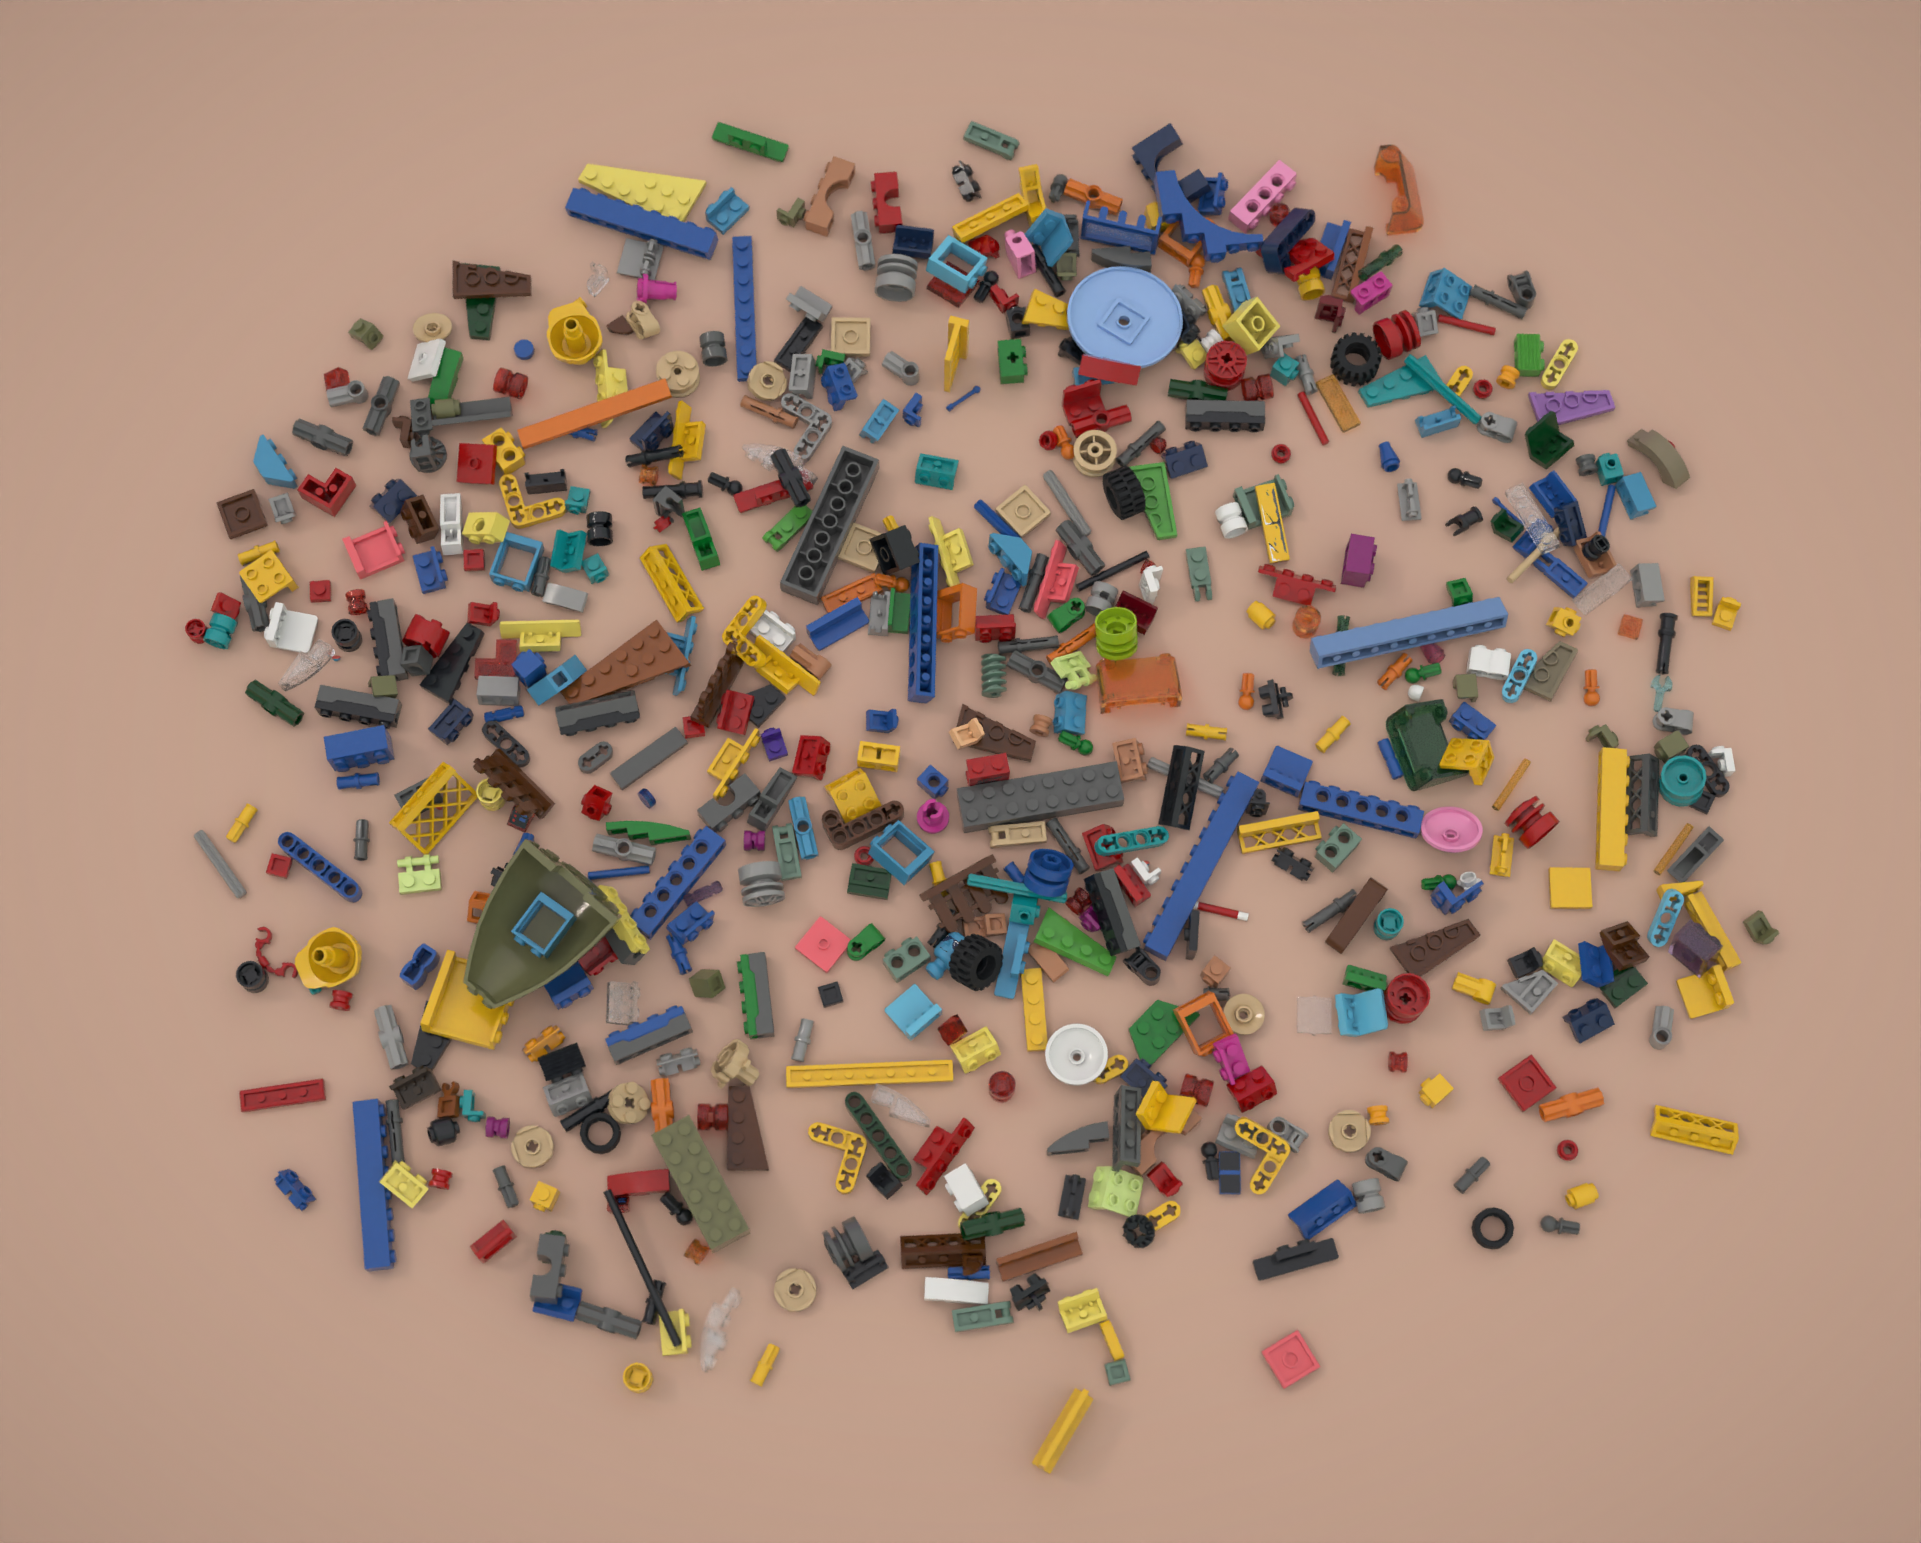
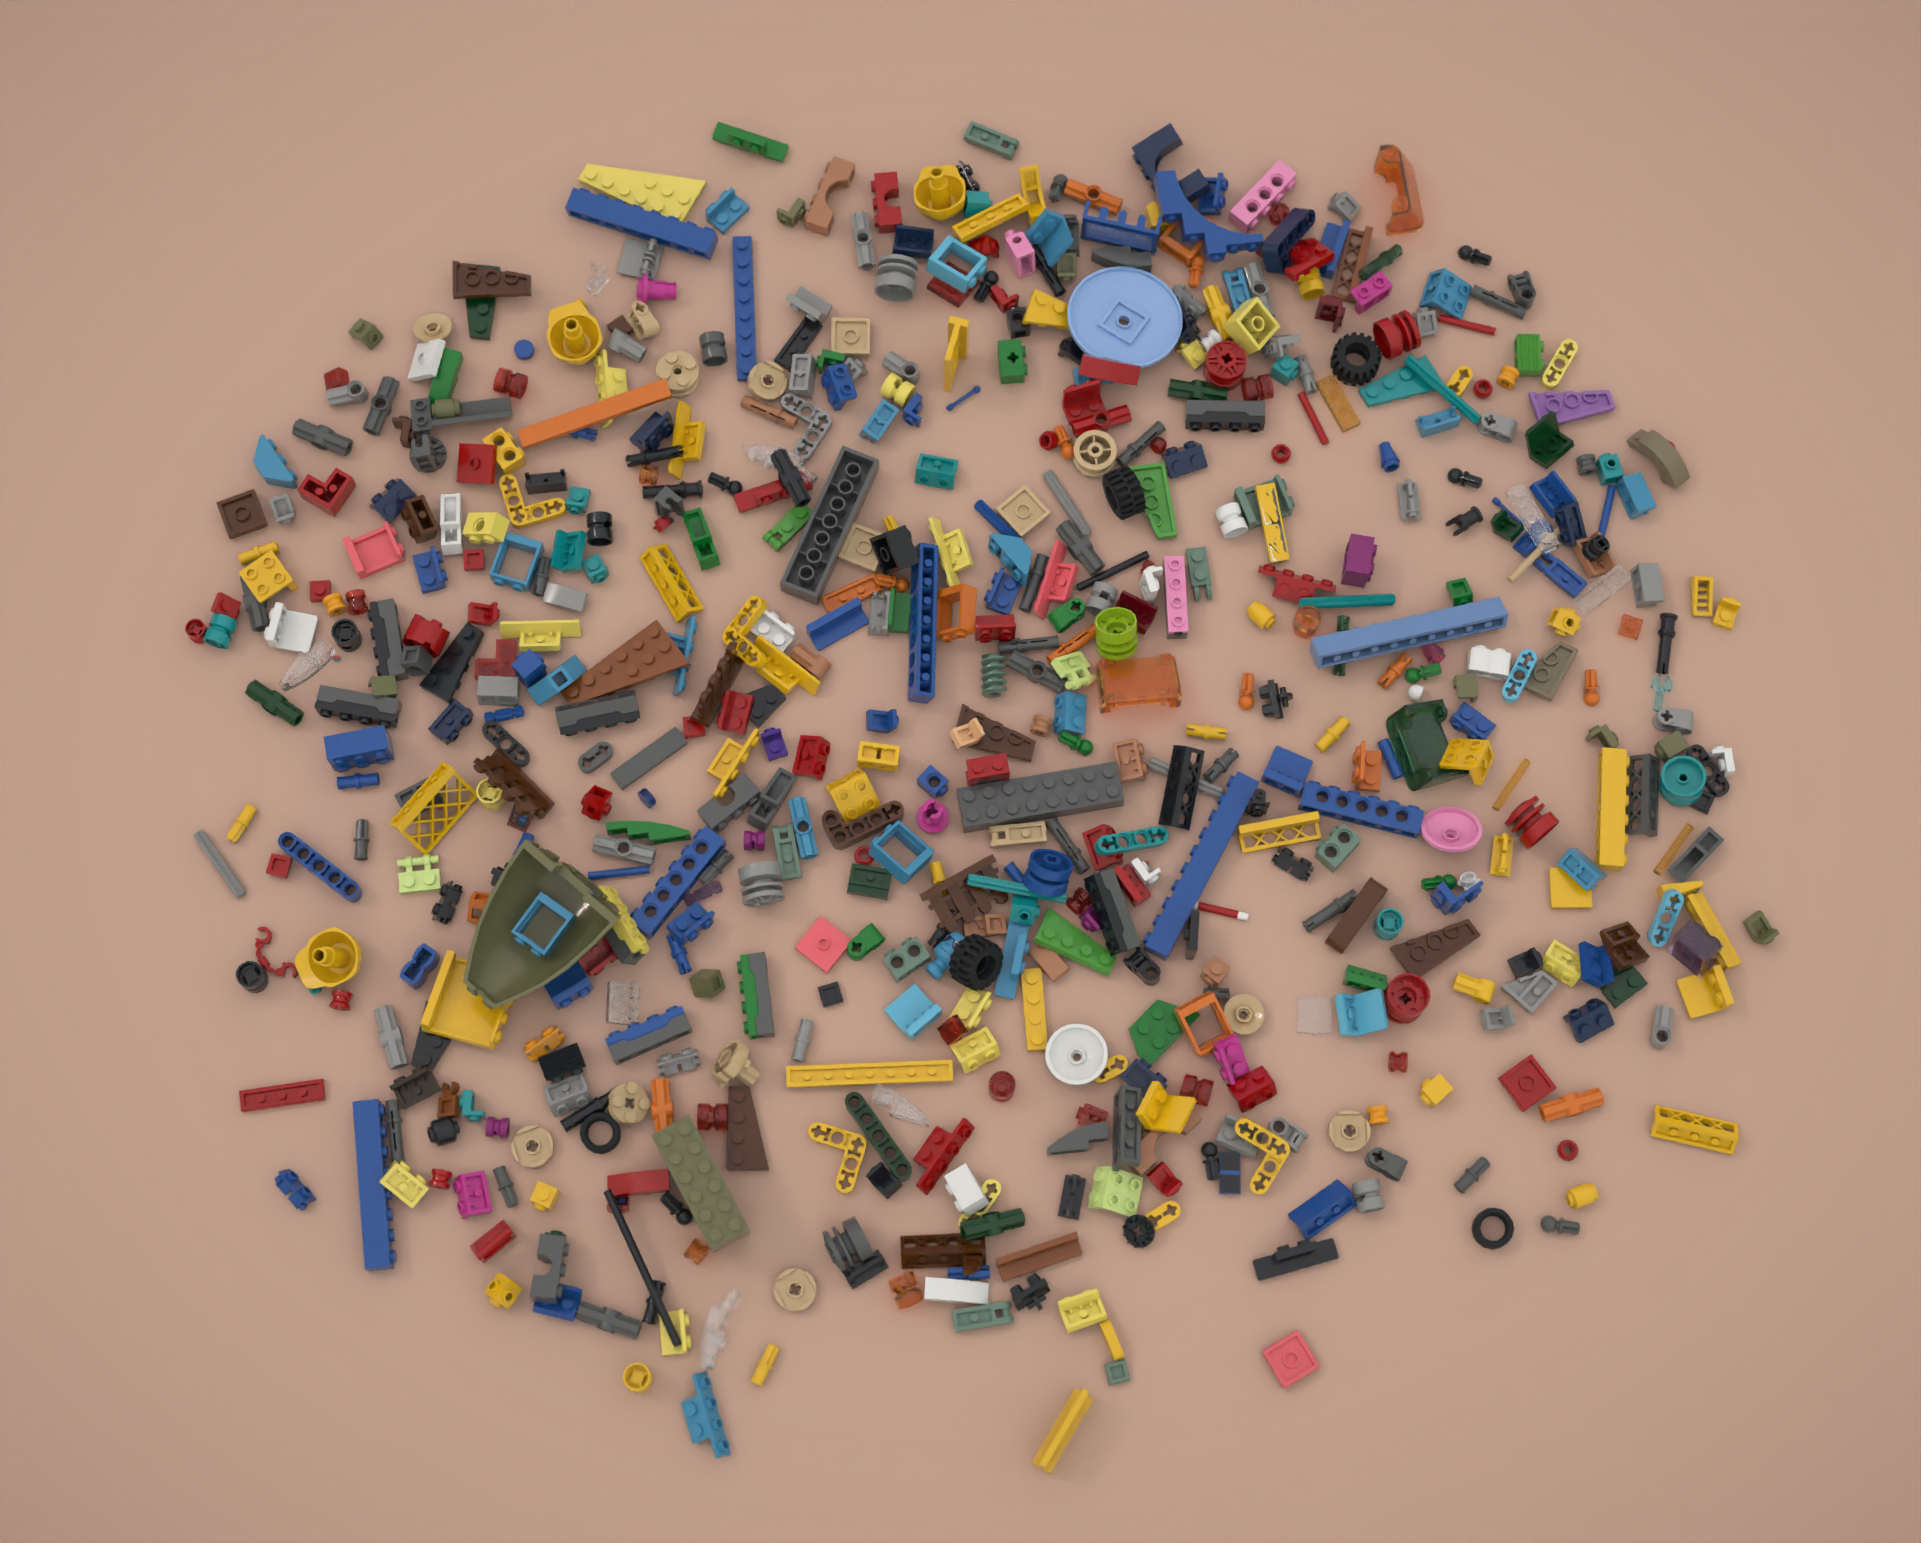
none -> light orange wheel [322,593,347,617]
none -> black hinge [431,881,463,925]
none -> dark pink bracket [453,1171,492,1219]
none -> yellow brick [484,1272,523,1309]
none -> light grey piece [606,328,648,363]
none -> dark azure bracket [681,1372,731,1458]
none -> dark grey axle [698,849,734,885]
none -> light yellow wheel [880,372,916,408]
none -> clear orange wheel [888,1271,924,1310]
none -> yellow piece [914,164,966,221]
none -> light yellow bracket [949,987,993,1032]
none -> teal brick [963,191,992,218]
none -> clear red bracket [1075,1103,1109,1126]
none -> bright pink piece [1162,556,1188,639]
none -> light grey piece [1243,262,1275,317]
none -> teal axle [1299,594,1395,610]
none -> light grey bracket [1327,191,1361,221]
none -> orange bracket [1351,741,1382,792]
none -> black axle [1458,245,1492,266]
none -> dark azure hinge [1557,848,1607,891]

